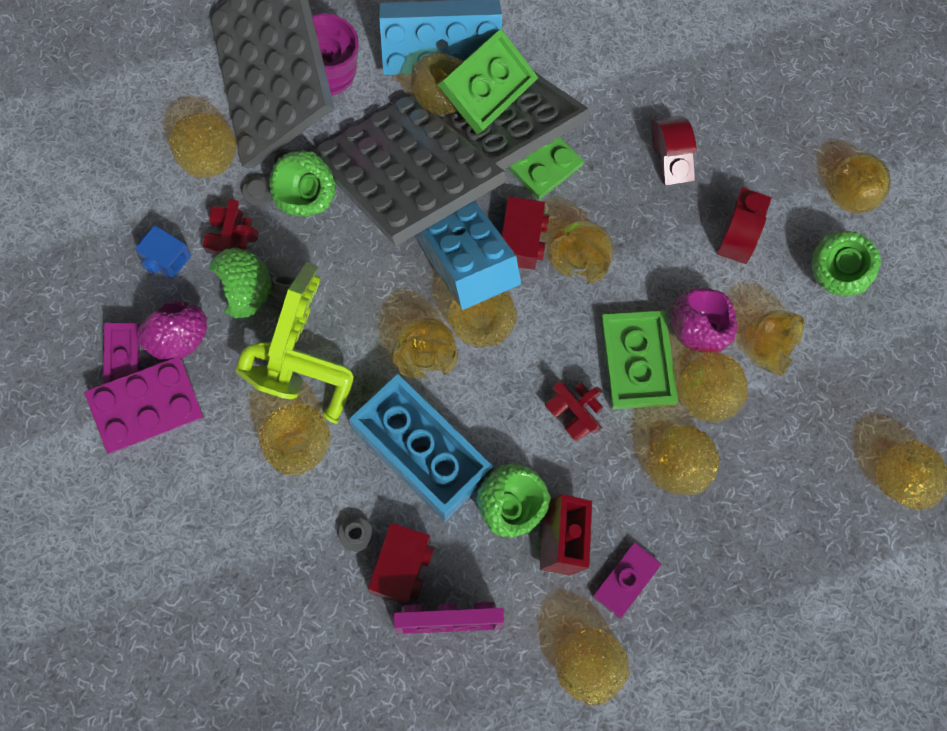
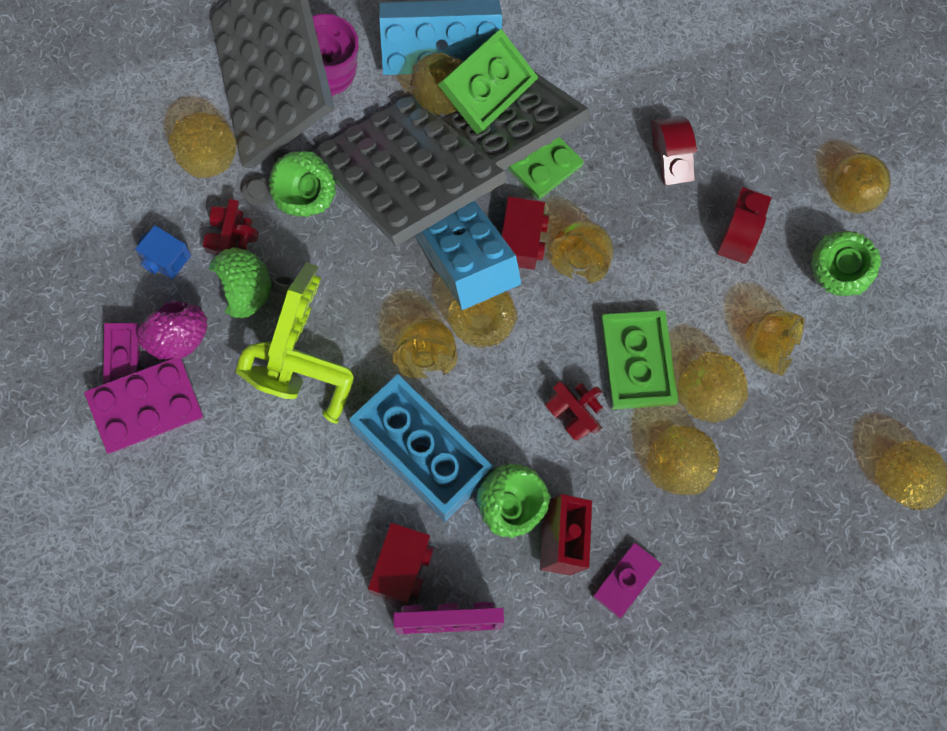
clear yellow hair [258,404,331,476] -> none
dark grey plate [338,517,373,552] -> none
clear yellow hair [554,627,630,706] -> none
magenta hair [671,288,738,354] -> none

